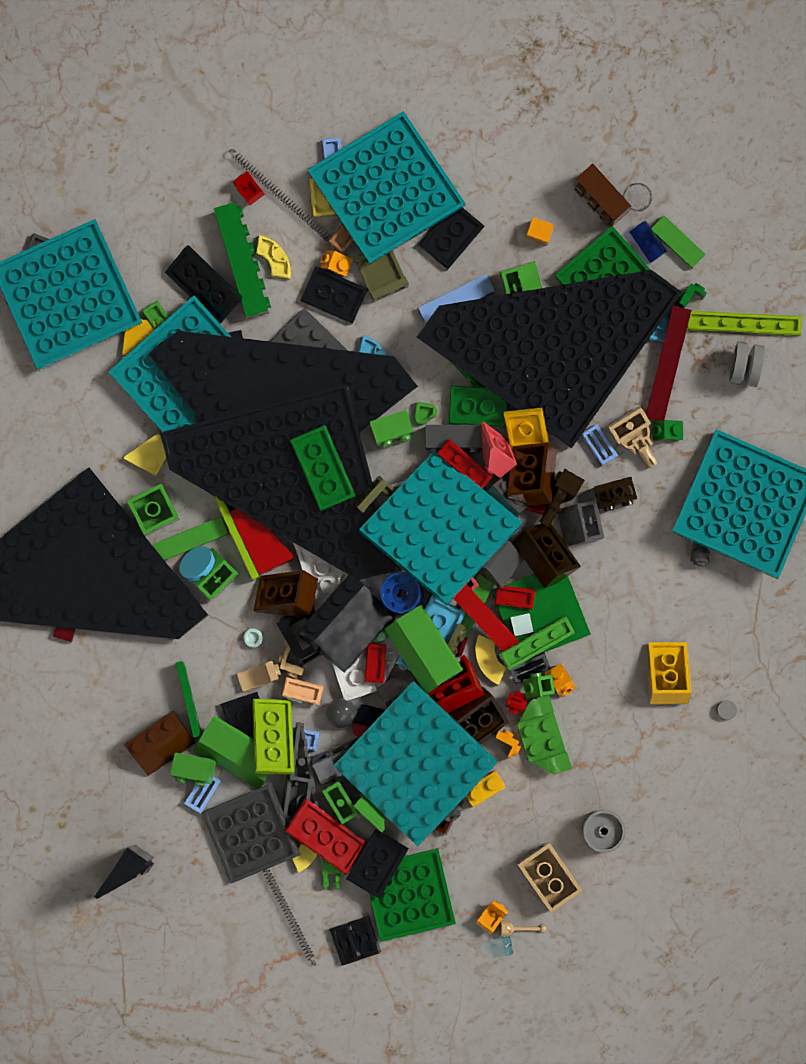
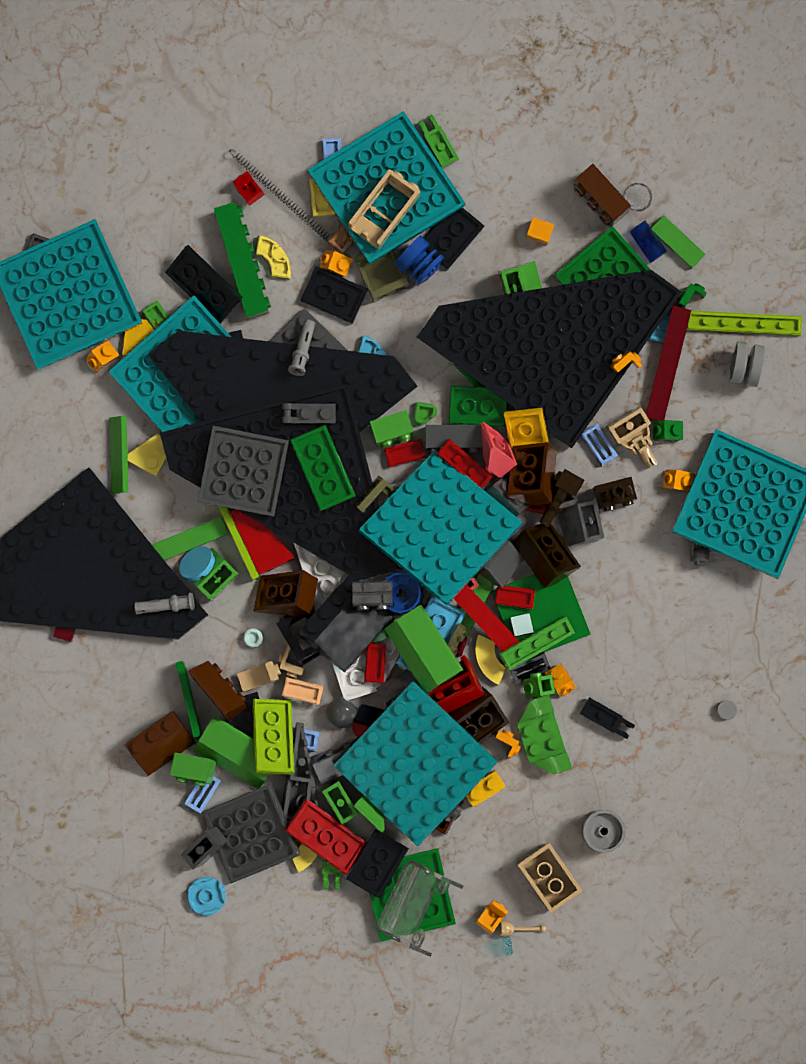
black slope [94,845,154,899] -> none
bright green brick [127,483,180,536] -> none
dark grey piece [262,869,316,966] -> none
black slope [330,915,381,966] -> none
light blue tile [418,274,495,323] -> none
red gear [505,691,528,715] -> none
yellow slope [648,642,691,704] -> none
none -> light orange bracket [86,340,119,373]
none -> bright green tile [109,416,128,494]
none -> light grey pin [135,593,195,615]
none -> dark grey brick [181,827,228,870]
none -> medium azure tile [187,877,226,916]
none -> reddish brown slope [188,661,247,722]
none -> dark grey plate [198,426,289,517]
none -> dark grey plate [281,403,336,424]
none -> light grey pin [288,320,315,376]
none -> tan door [348,169,420,250]
none -> flat silver brick [352,581,393,610]
none -> clear windscreen [378,861,464,957]
none -> red tile [384,439,426,468]
none -> blue wheel [394,235,444,287]
none -> bright green hinge [418,114,459,169]
none -> black hinge [580,697,635,739]
none -> light orange bracket [610,351,642,372]
none -> light orange bracket [663,470,695,492]

